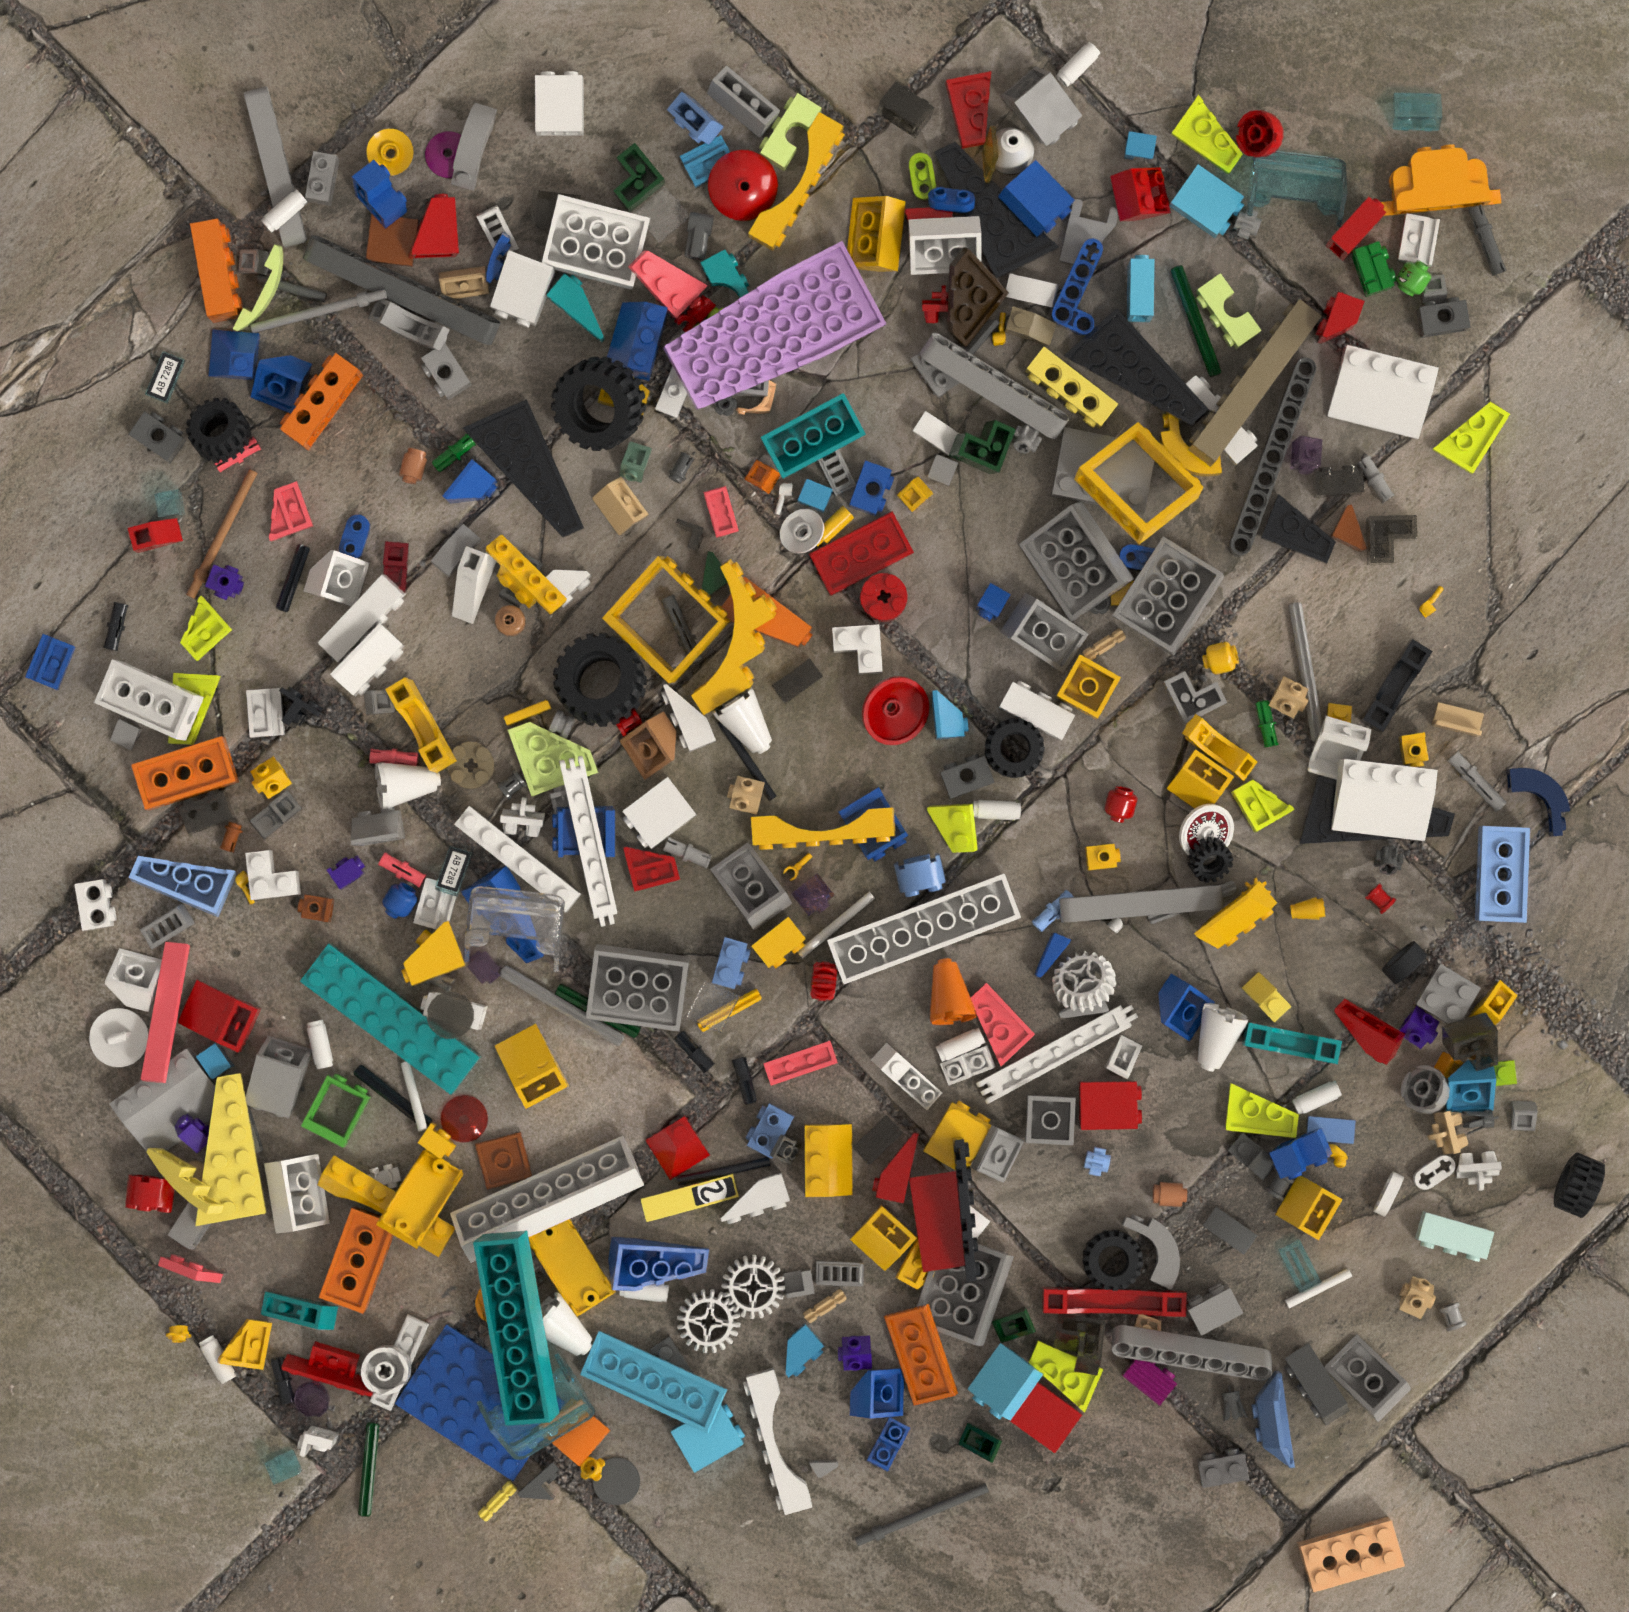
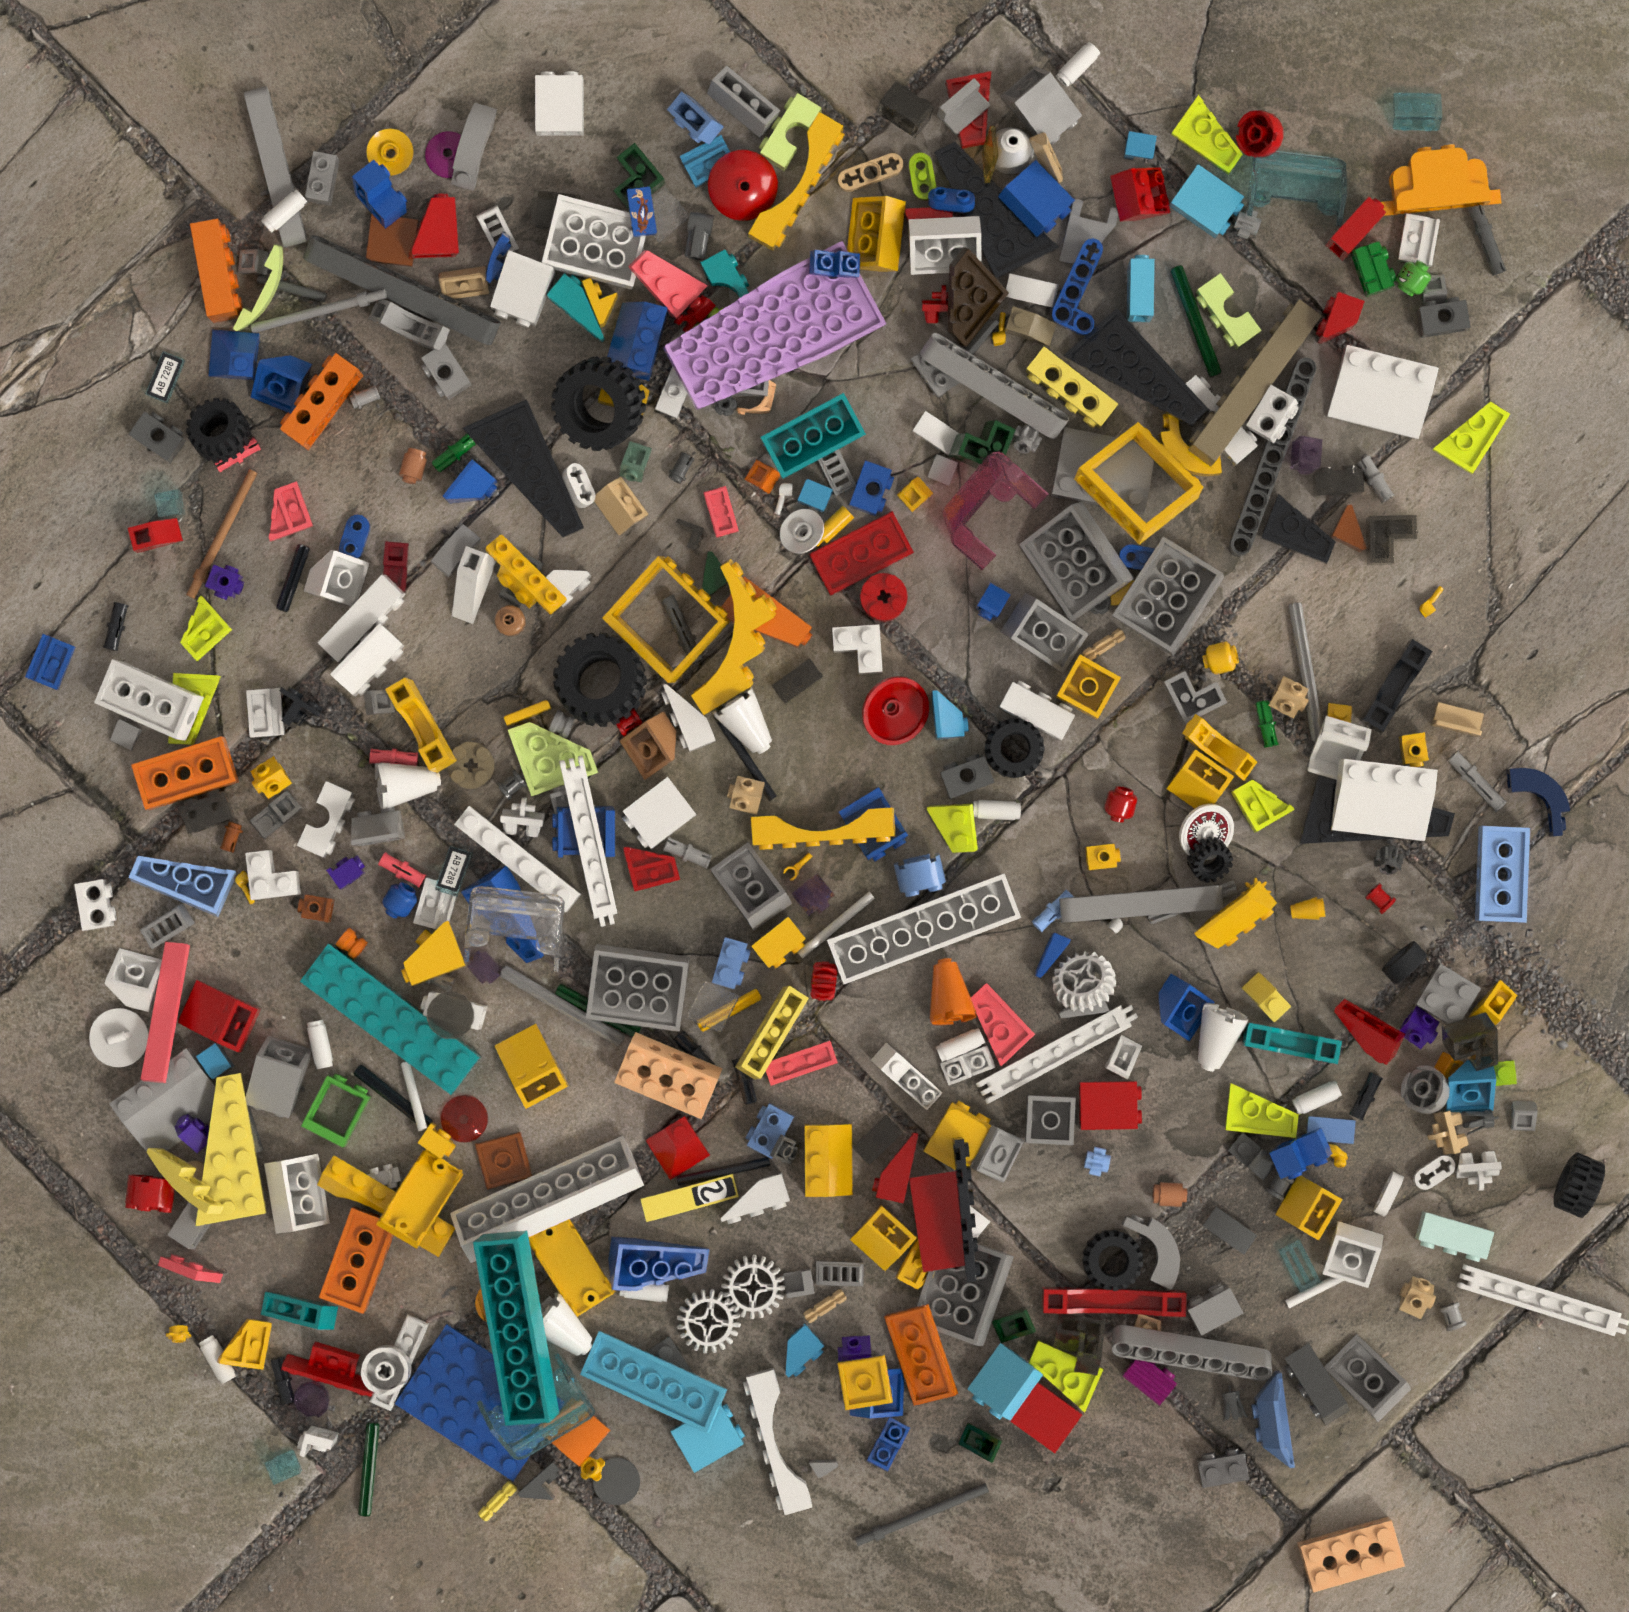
none -> white arch [297,781,355,858]
none -> orange wheel [335,927,368,960]
none -> light grey pin [349,385,381,409]
none -> white beam [562,463,596,508]
none -> yellow slope [582,278,618,328]
none -> light nougat brick [614,1032,723,1119]
none -> tile [626,187,657,237]
none -> light yellow brick [735,986,809,1080]
none -> blue slope [809,250,860,278]
none -> yellow tile [837,1355,893,1410]
none -> tan beam [838,153,903,192]
none -> light grey panel [937,78,990,135]
none -> clear pink windscreen [943,452,1049,570]
none -> tan slope [1029,132,1063,183]
none -> white brick [1246,385,1298,443]
none -> white slope [1322,1221,1383,1288]
none -> black pin [1349,1072,1383,1121]
none -> white hinge [1456,1264,1629,1336]

